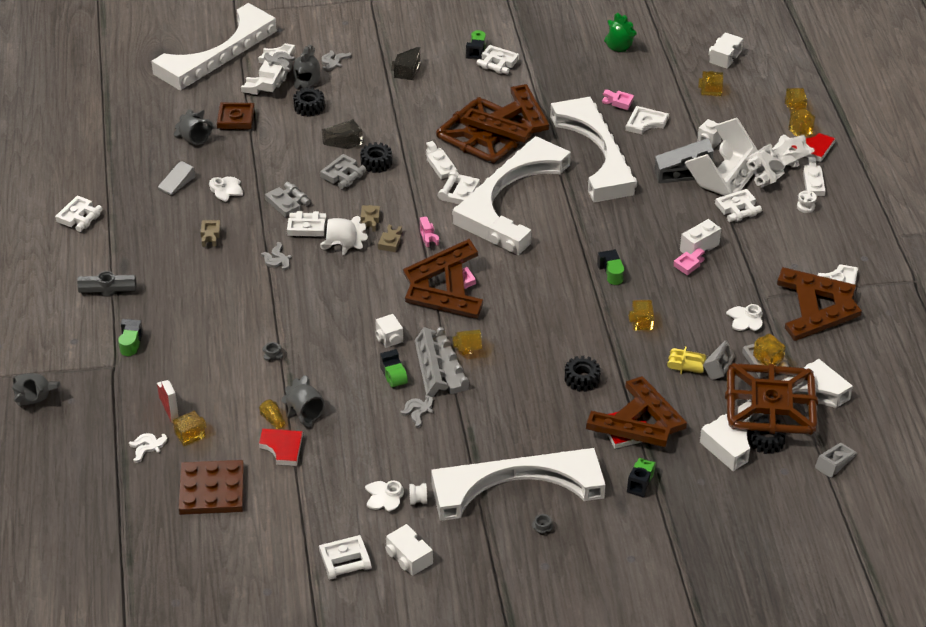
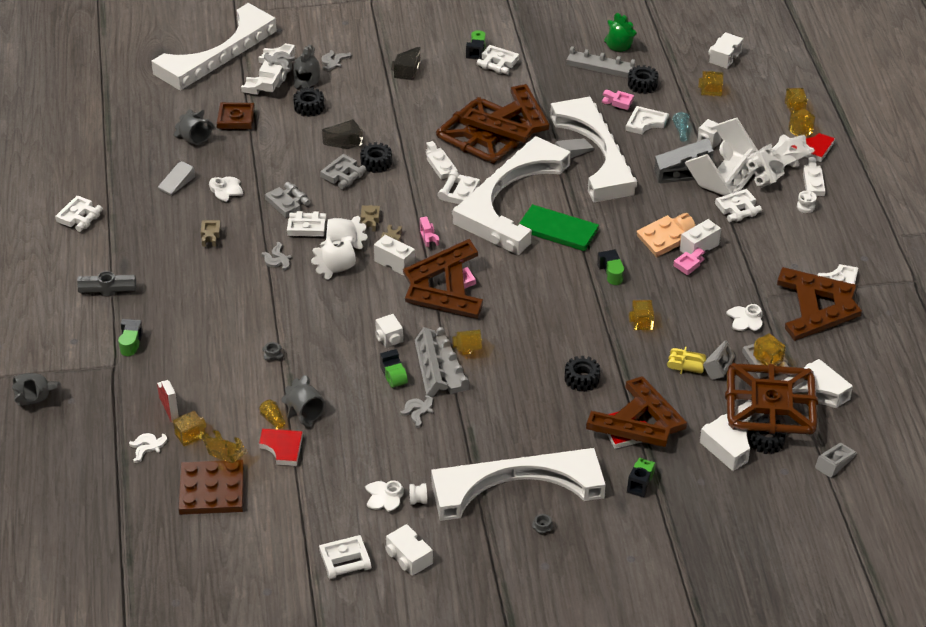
none -> clear yellow hinge [202,430,248,463]
none -> white piece [311,236,356,279]
none -> white brick [374,235,415,276]
none -> green tile [518,204,599,251]
none -> light grey slope [555,138,594,159]
none -> light grey hinge [566,46,636,78]
none -> black tyre [628,65,659,94]
none -> light nougat plate [637,213,695,258]
none -> clear light blue cone [672,112,690,142]

